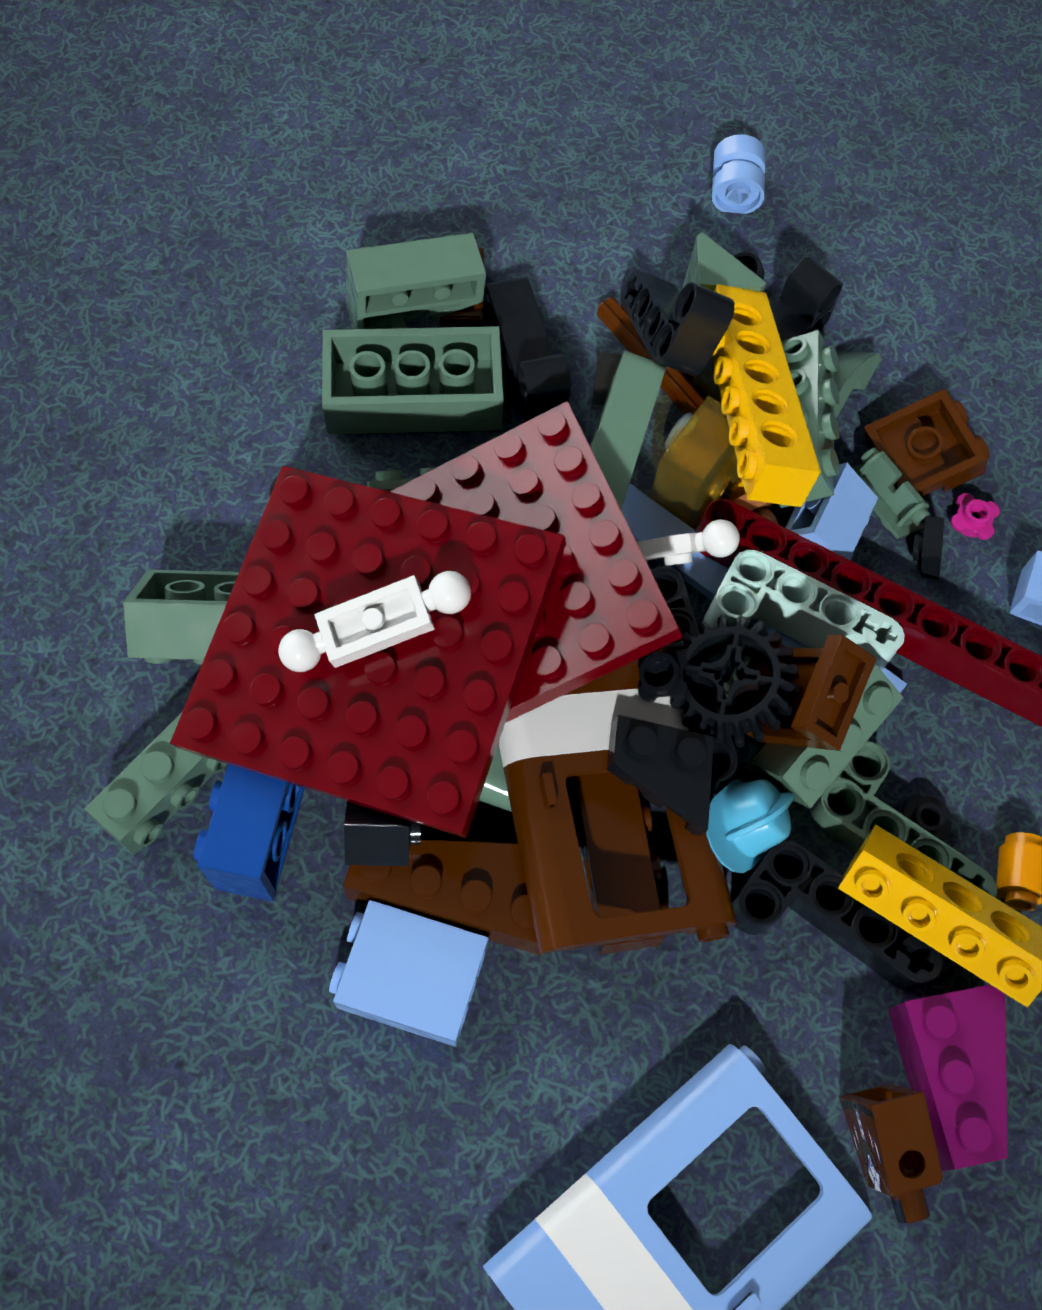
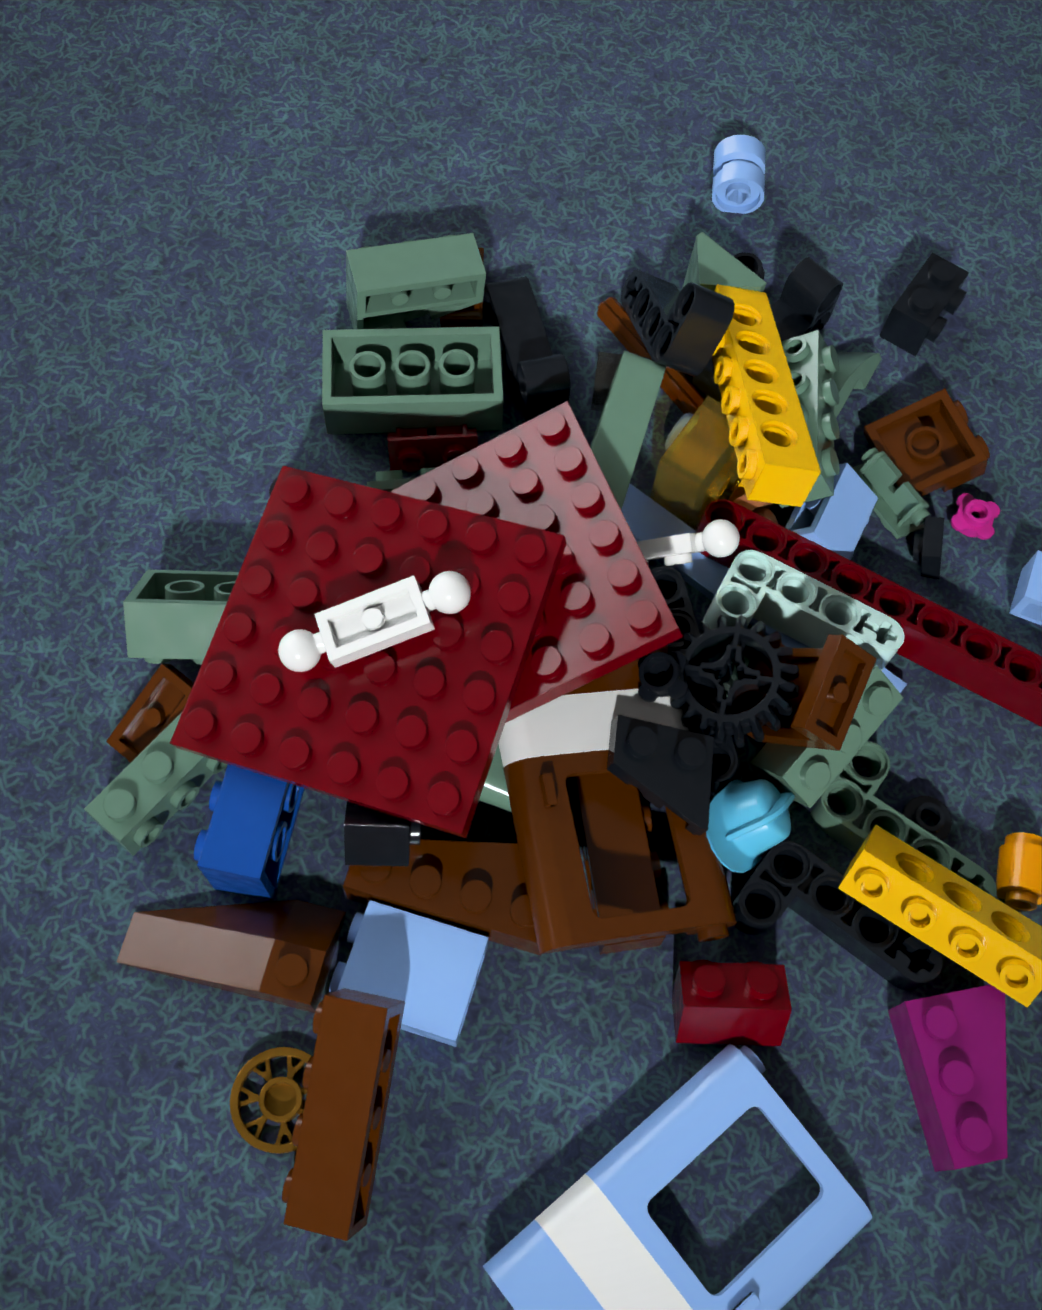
reddish brown torso [839,1084,943,1223] -> none
none -> reddish brown plate [106,663,194,762]
none -> reddish brown wedge [116,900,346,1013]
none -> pearl gold wheel [230,1047,311,1154]
none -> reddish brown brick [282,988,405,1241]
none -> dark red hinge [387,424,478,472]
none -> dark red brick [672,960,792,1046]
none -> black brick [880,252,969,357]

